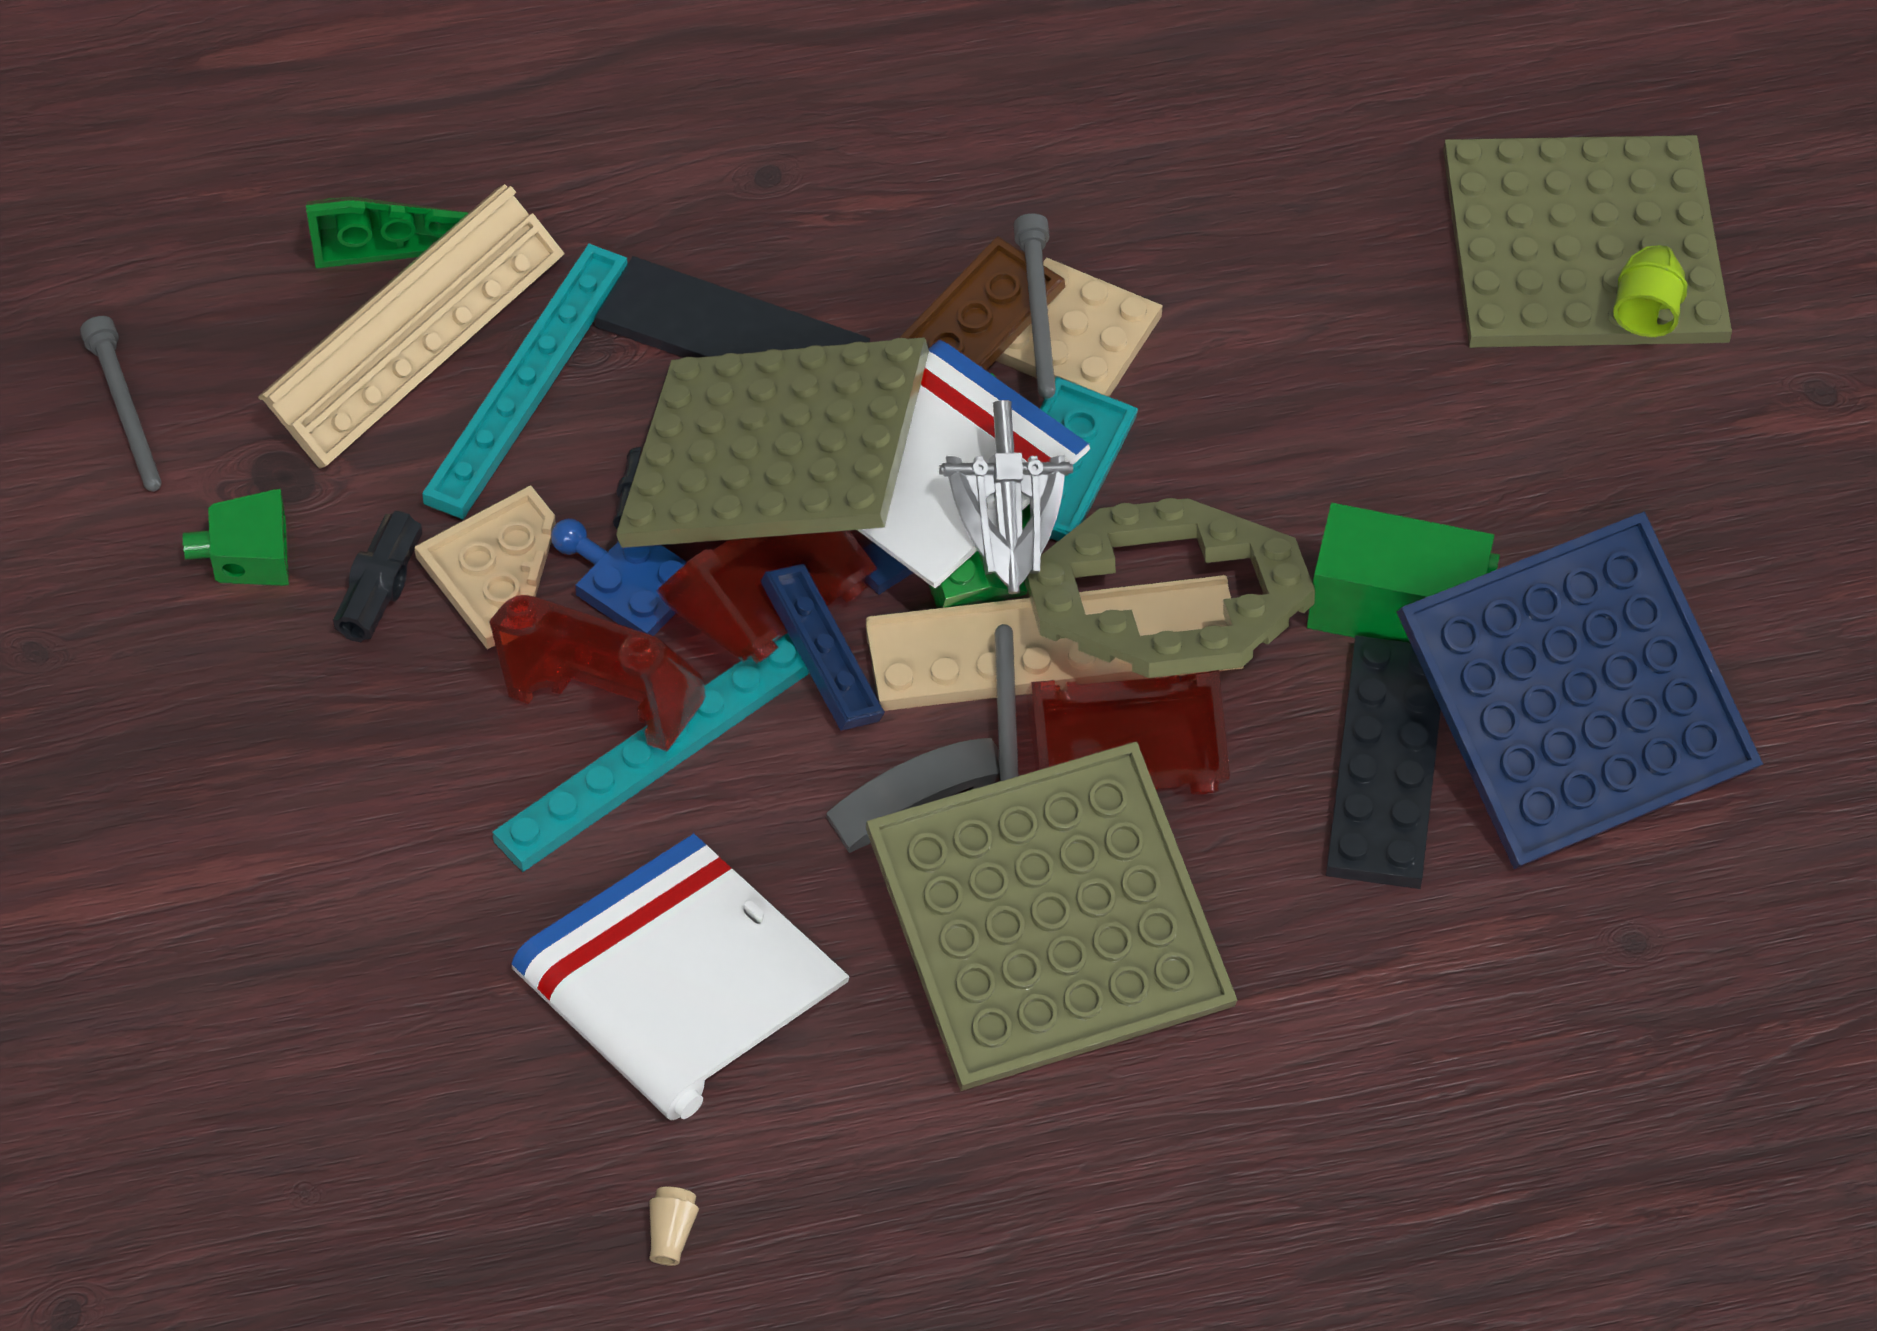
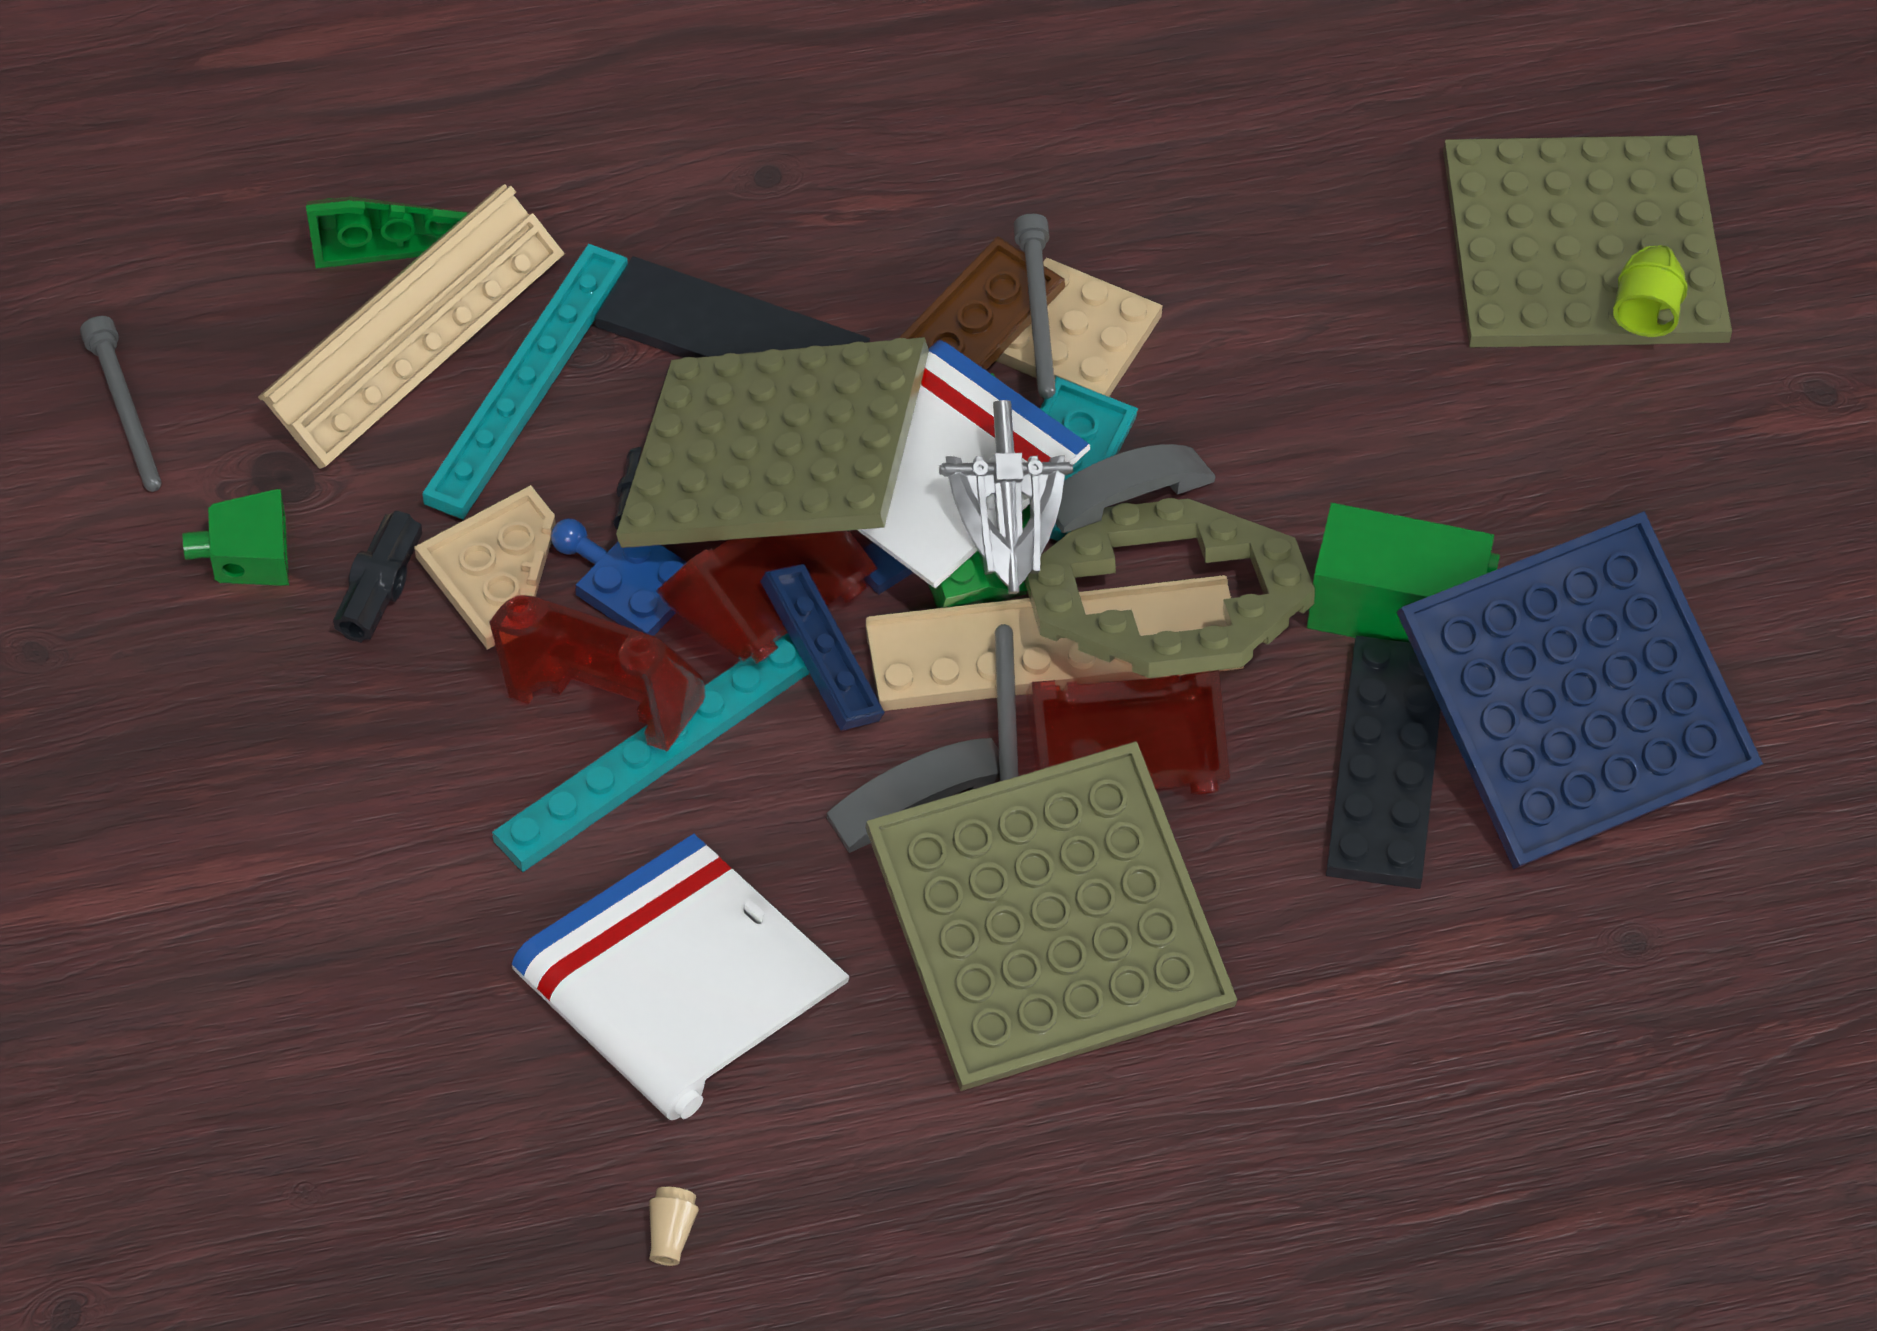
none -> dark grey slope [1055,444,1215,533]

